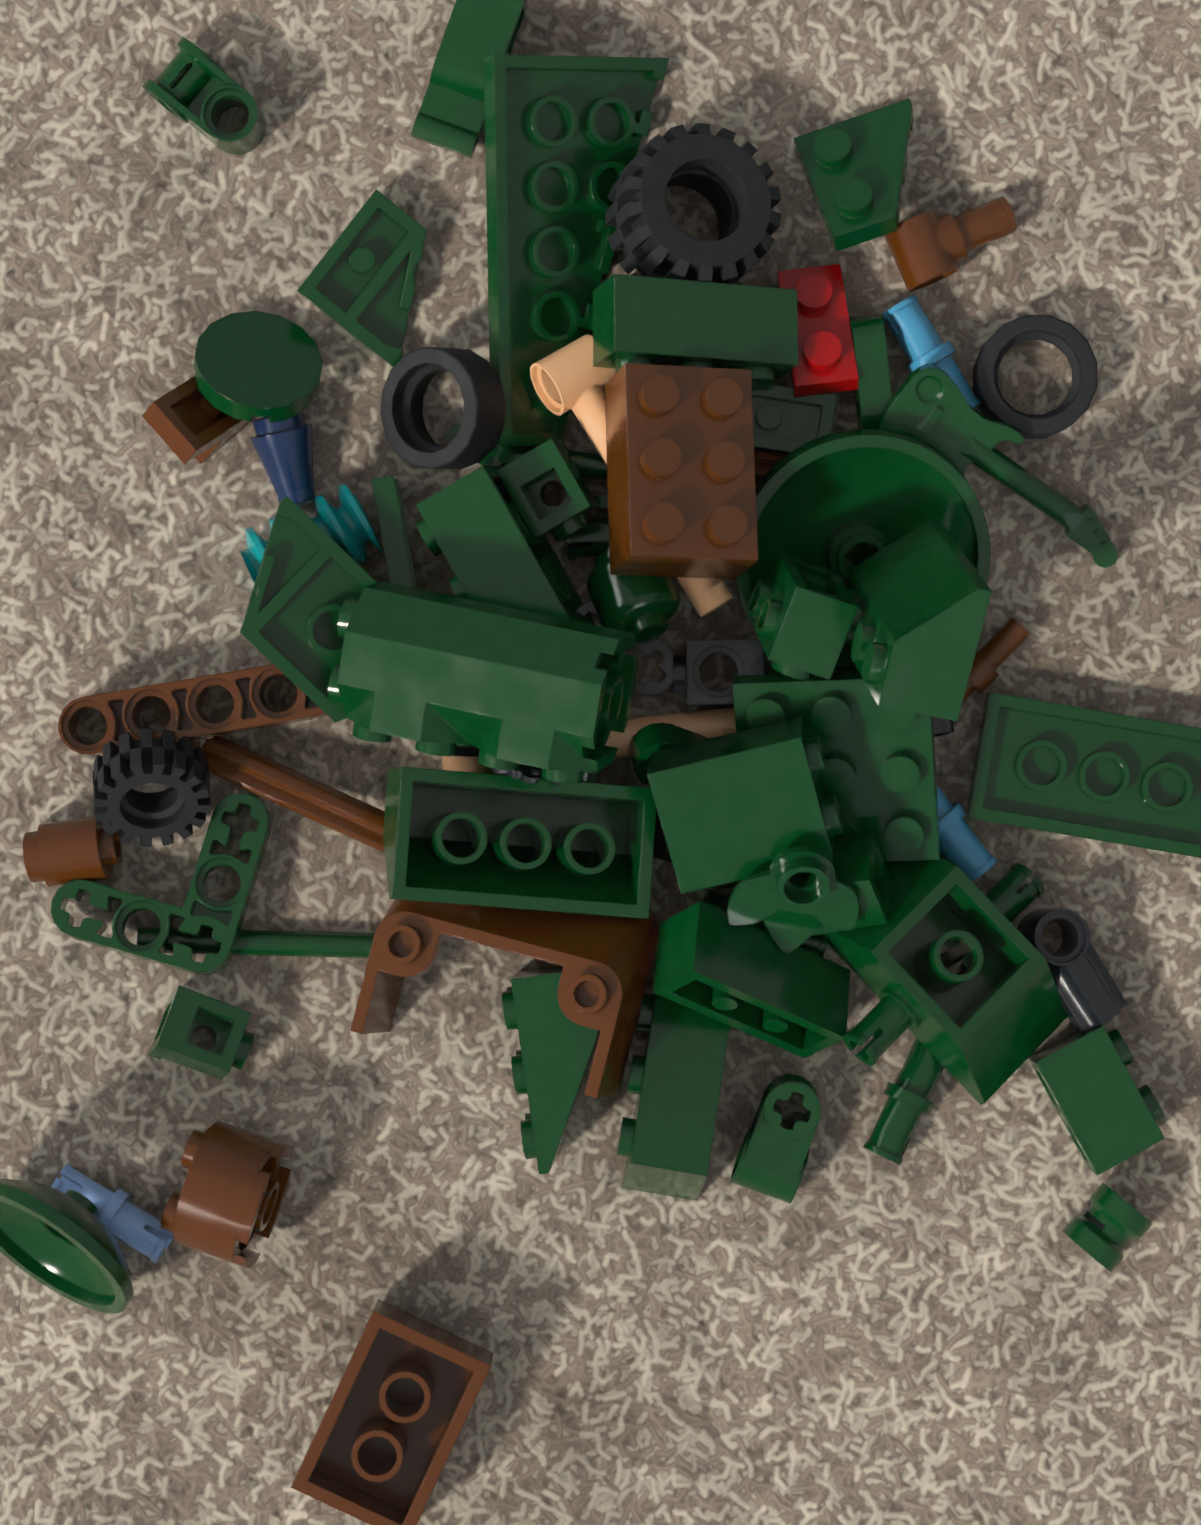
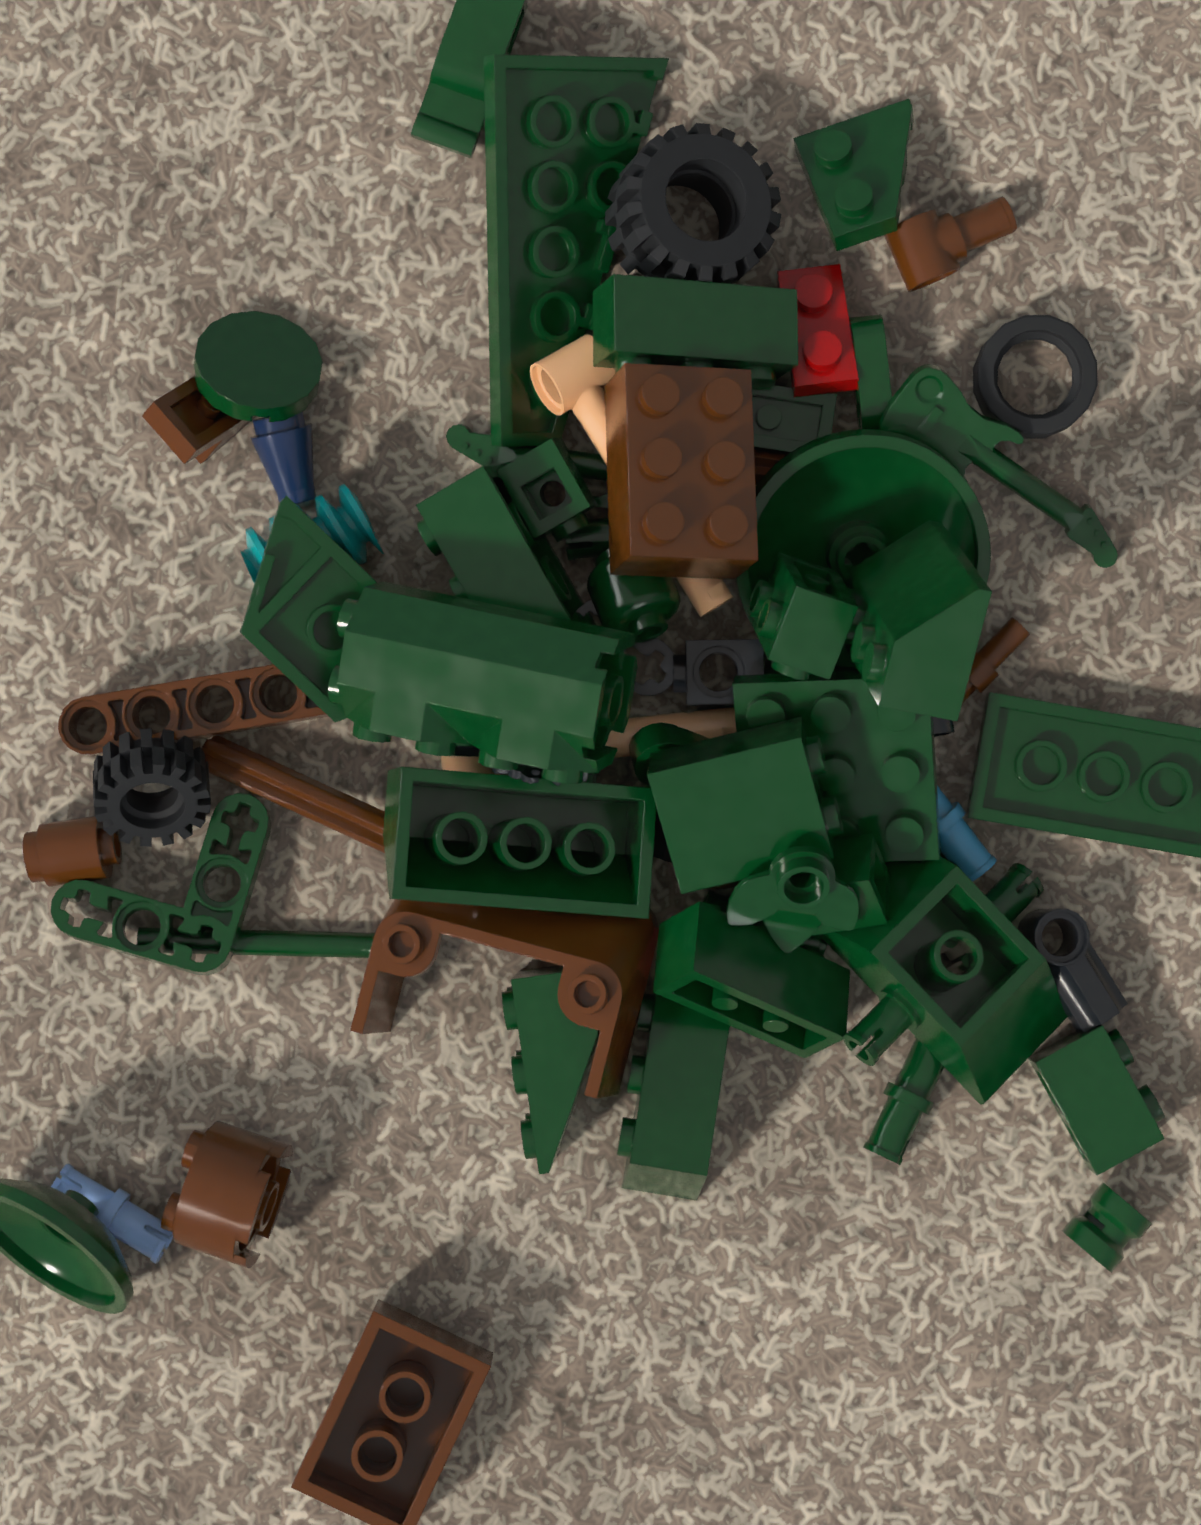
dark green piece [142,37,266,155] -> none
dark green brick [148,985,254,1080] -> none
dark green wing [297,189,427,368] -> none
dark green tile [372,475,418,589] -> none
black tyre [380,347,506,469] -> none
dark green piece [730,1074,821,1203] -> none
dark azure pin [881,294,982,408] -> none

